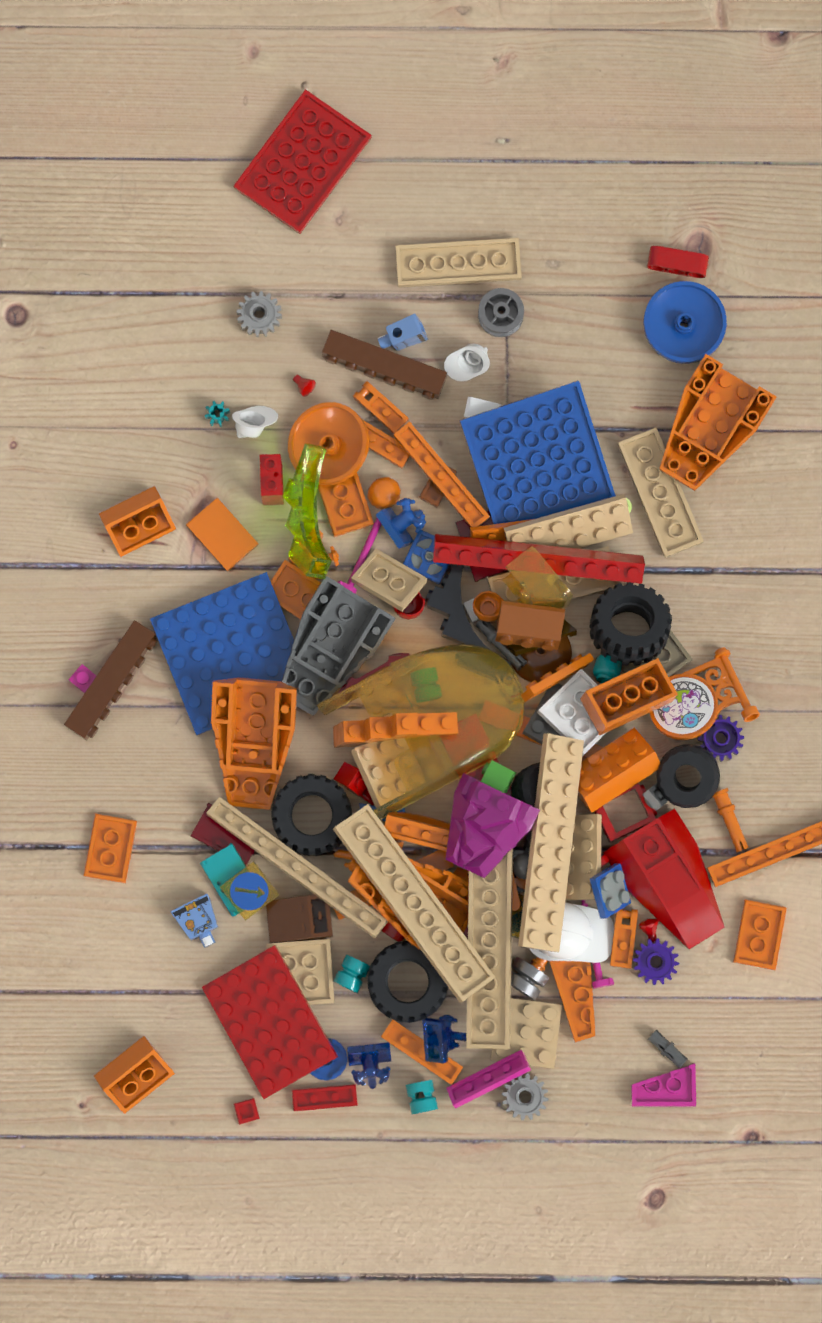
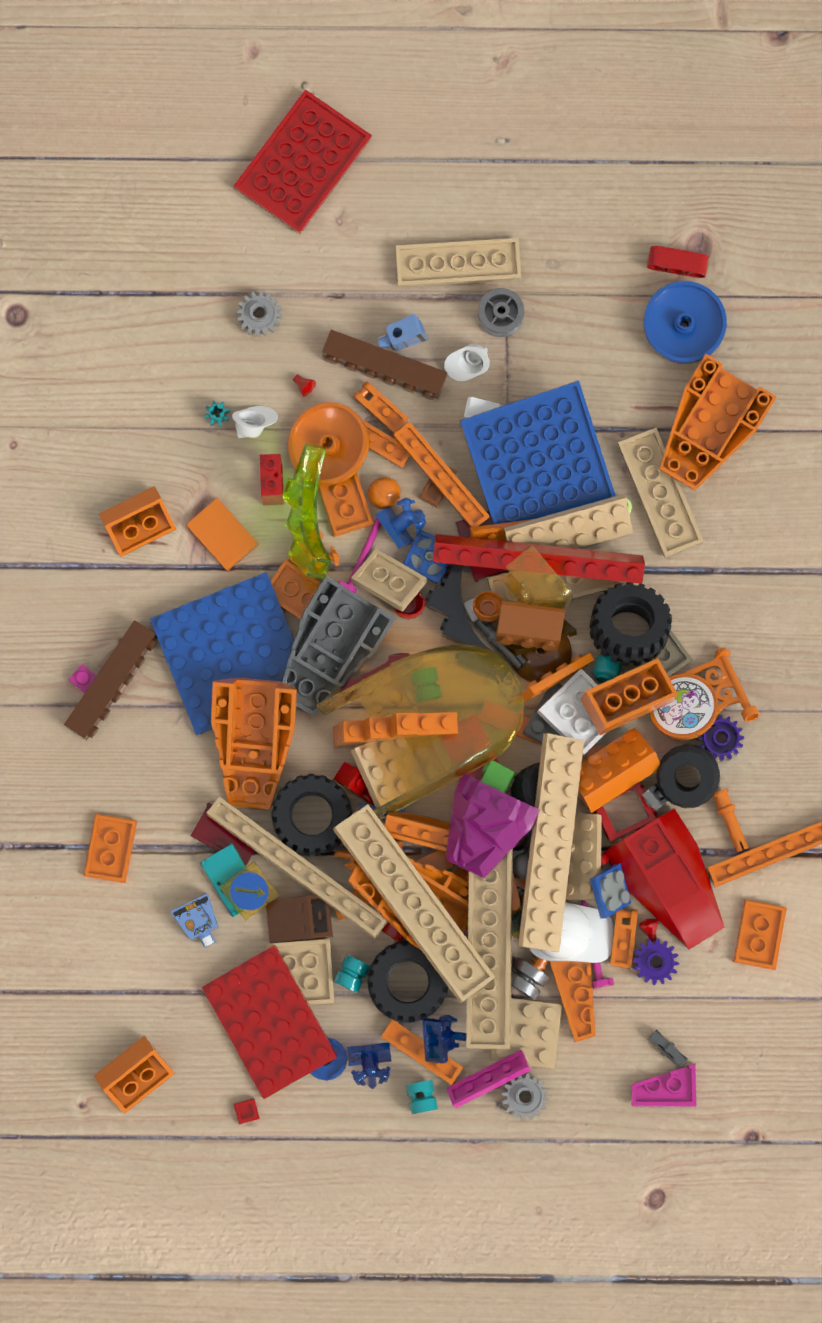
red tile [292,1084,358,1111] -> none

